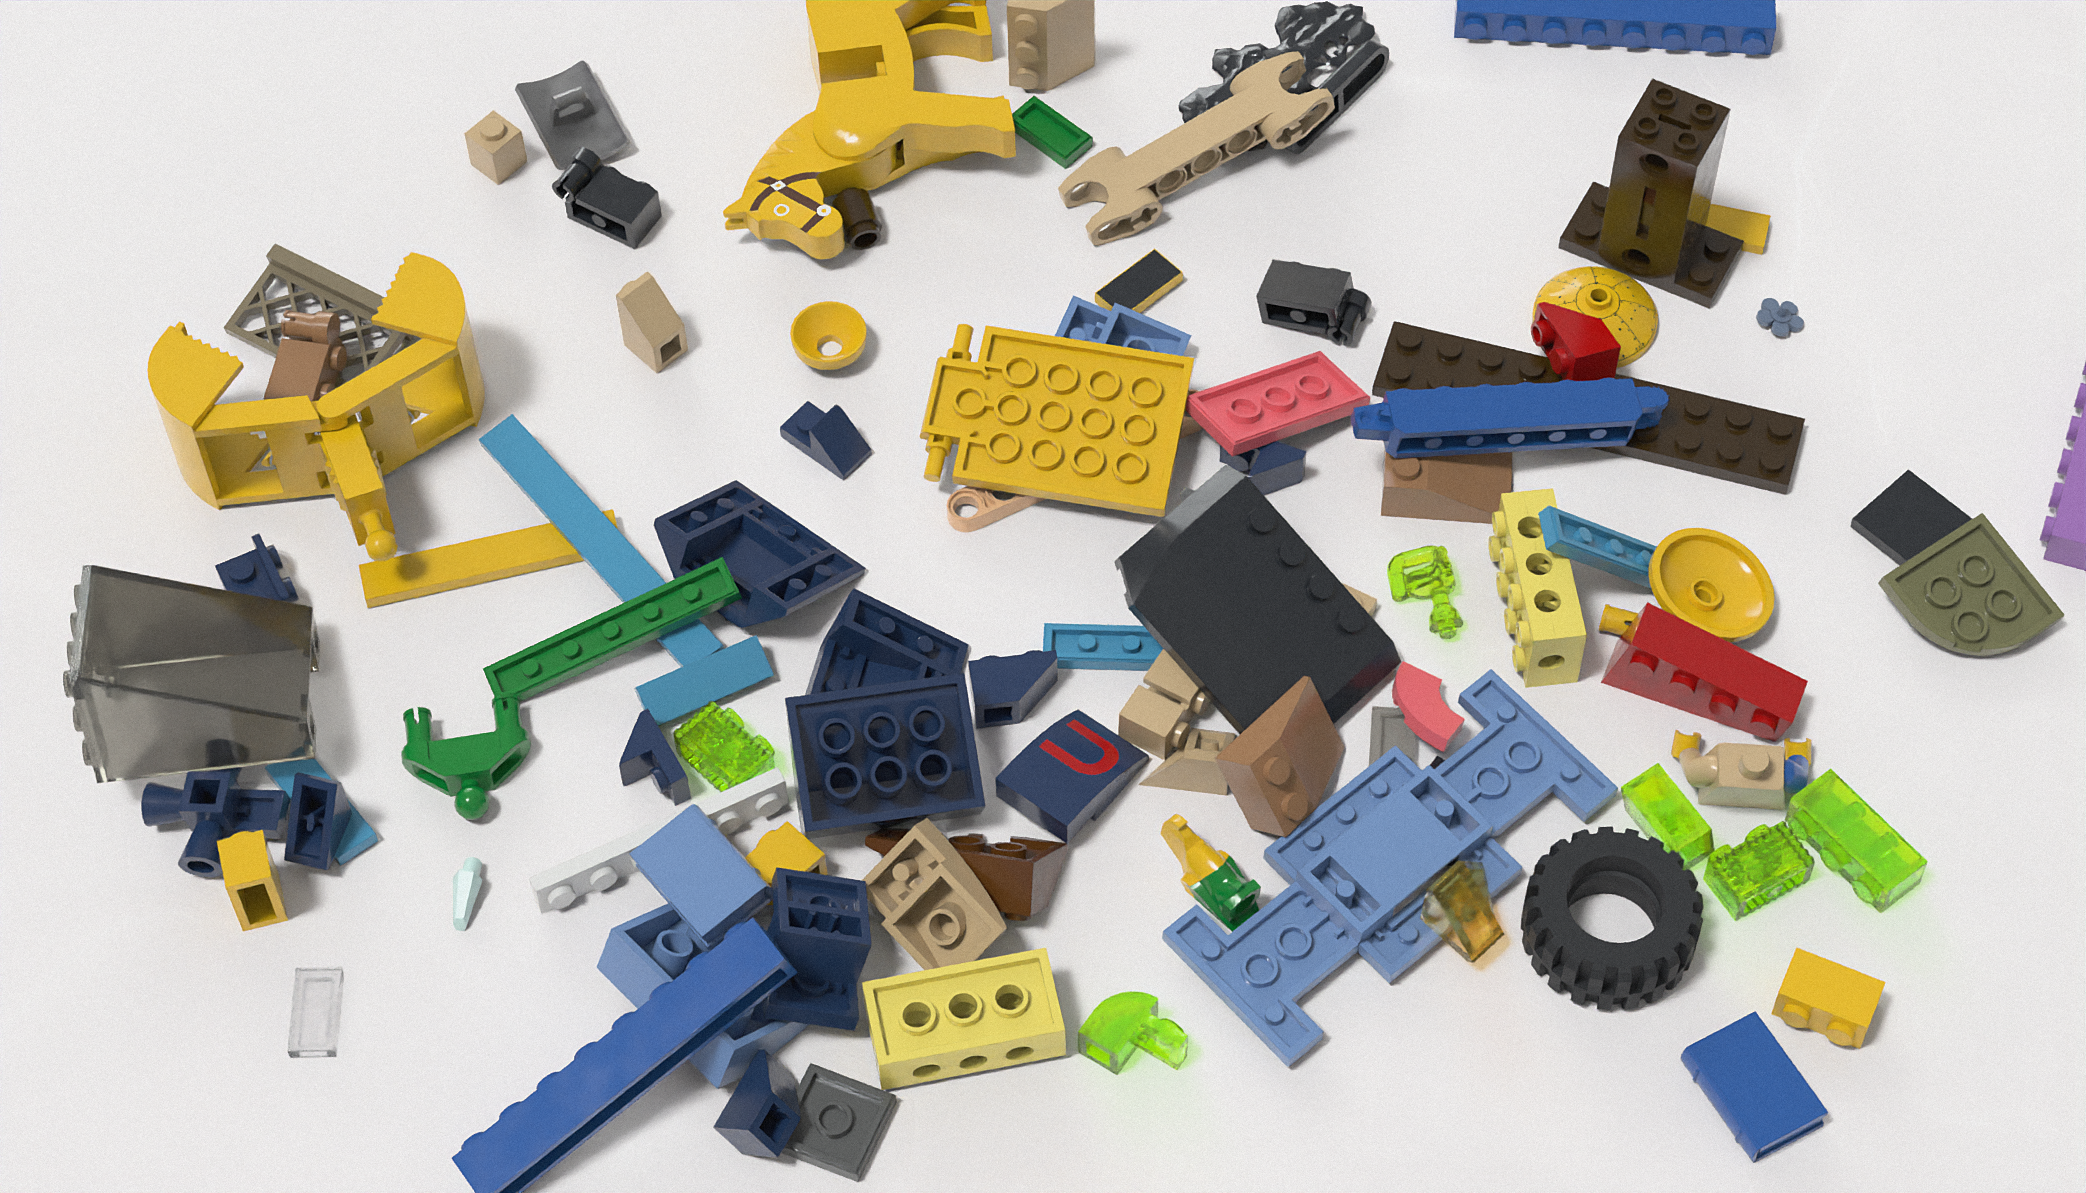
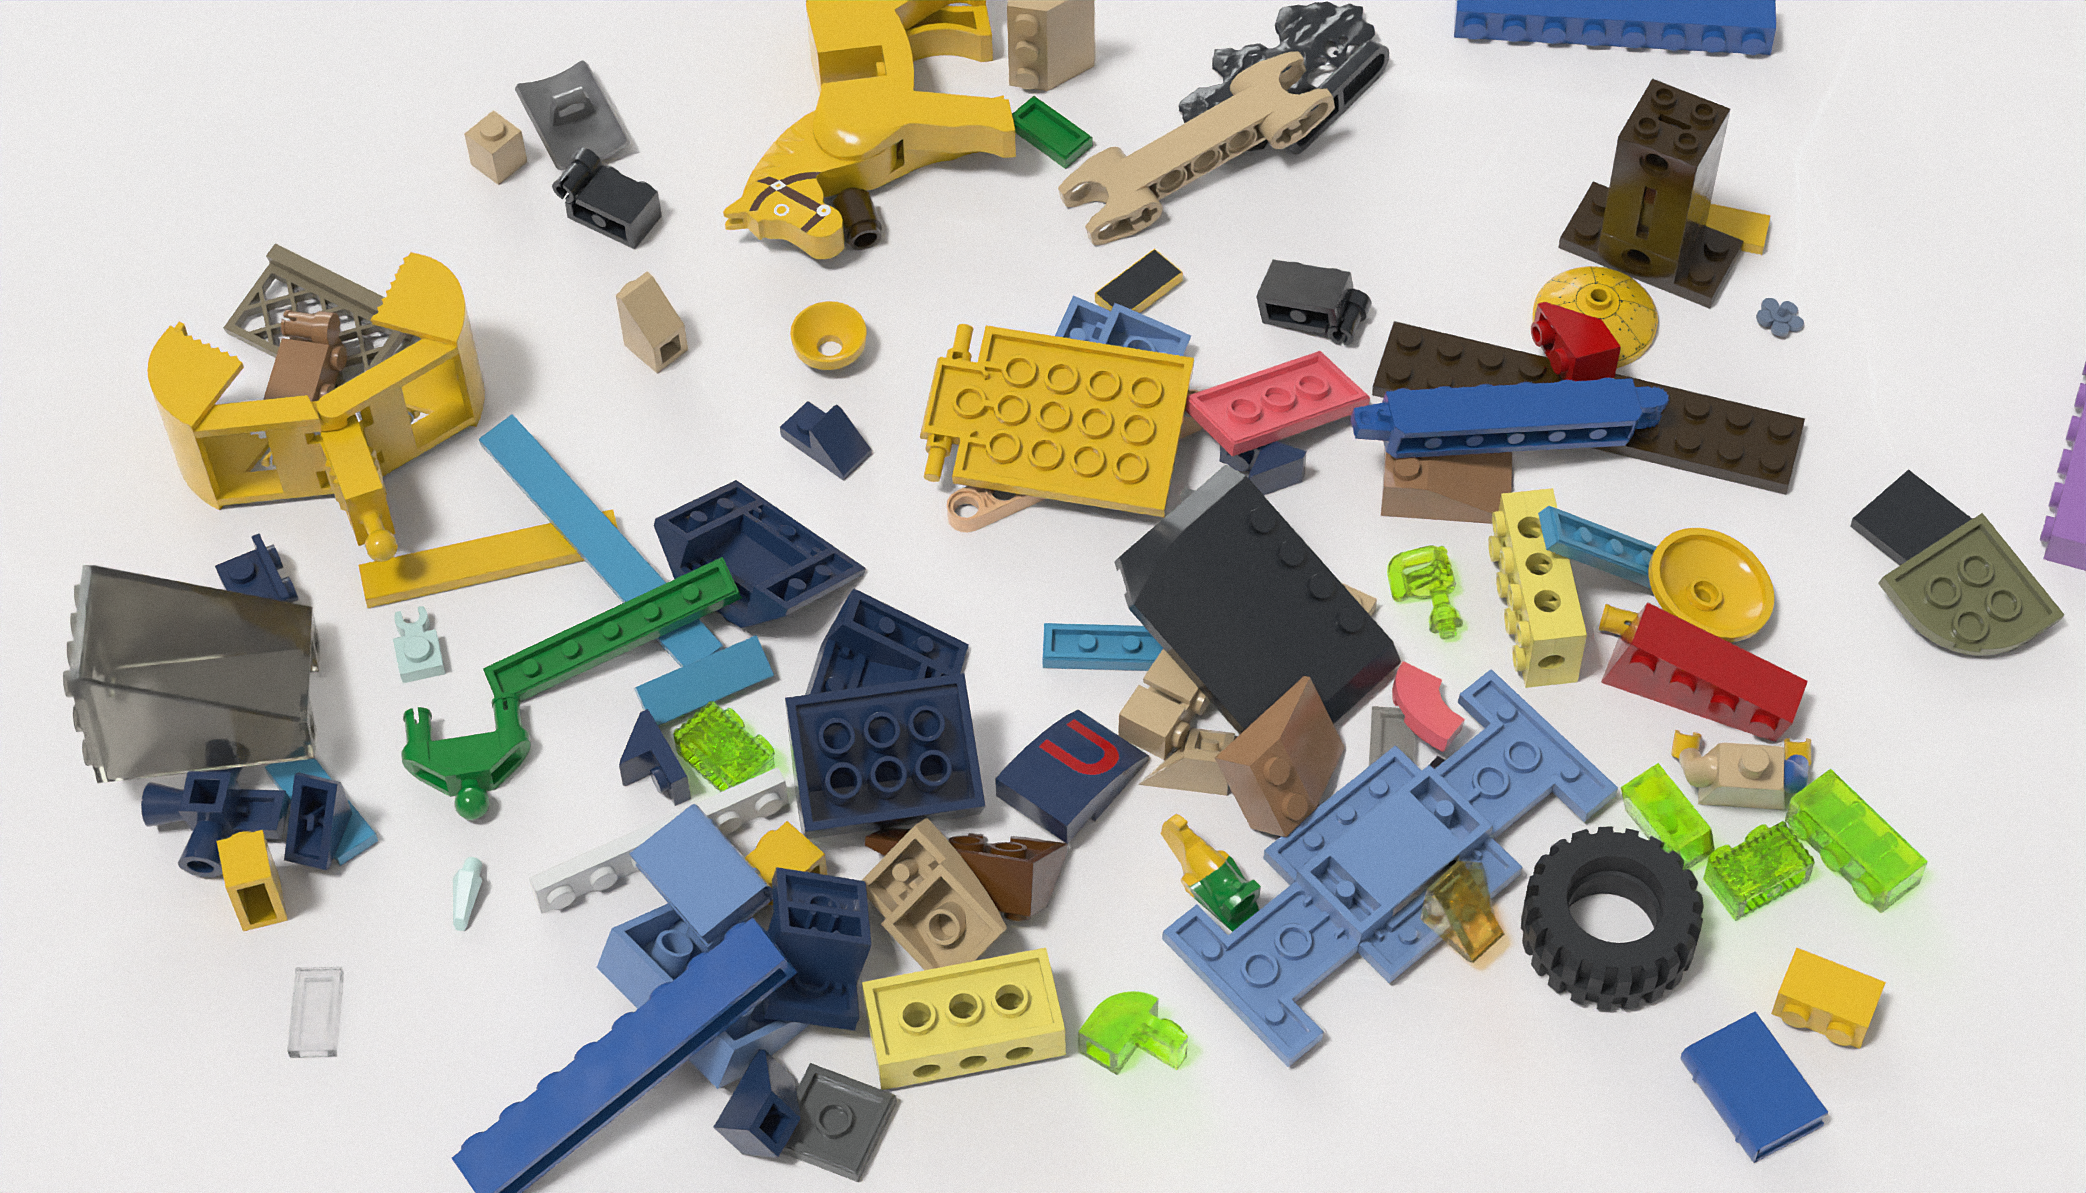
dark blue slope [968,650,1058,729] -> none
none -> light aqua plate [393,606,446,684]

